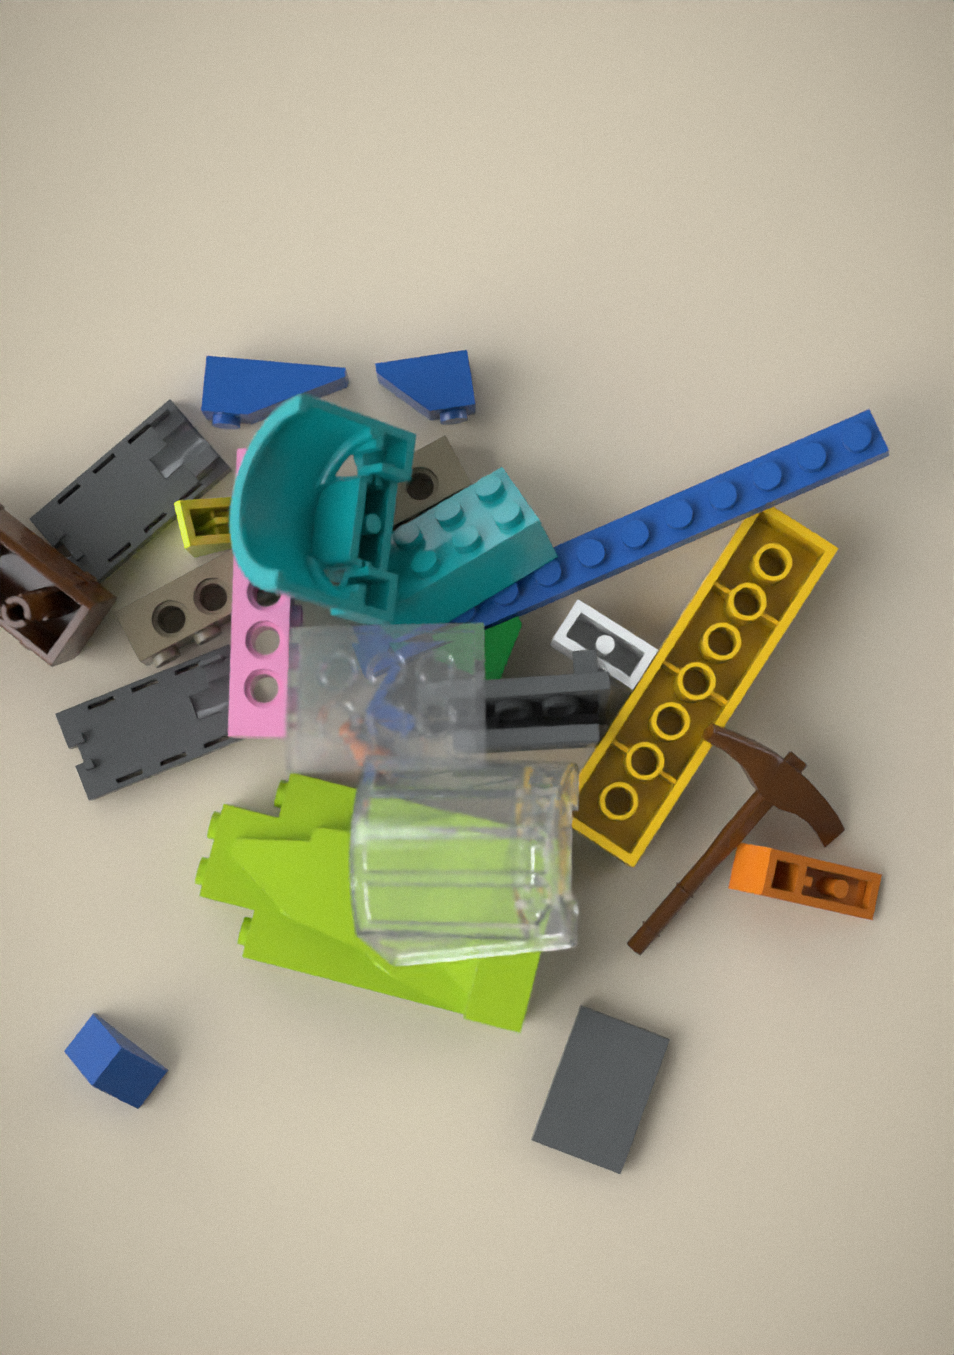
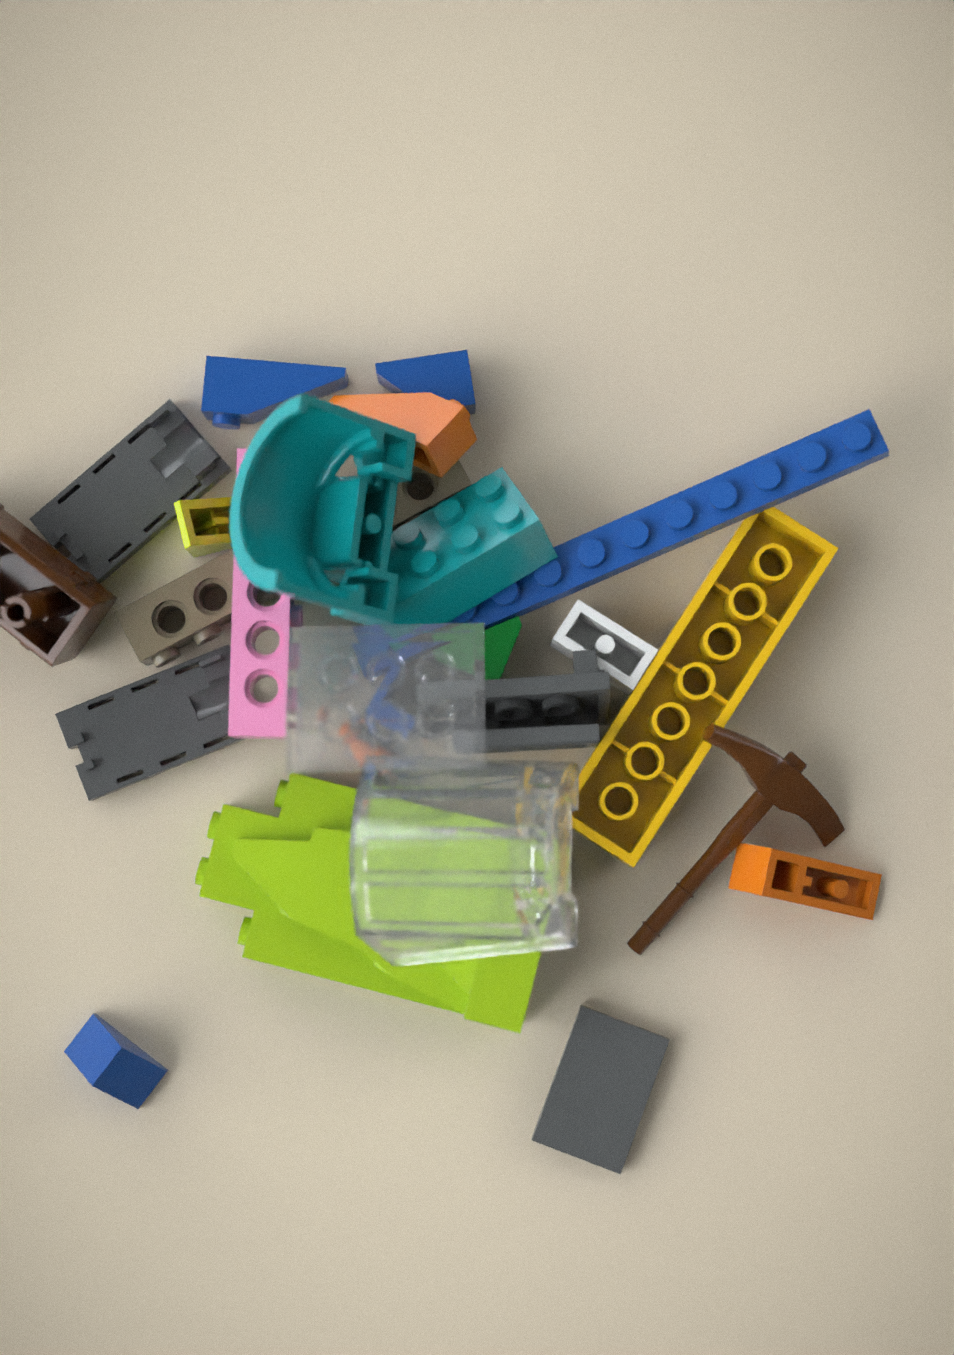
none -> orange slope [328,392,477,478]

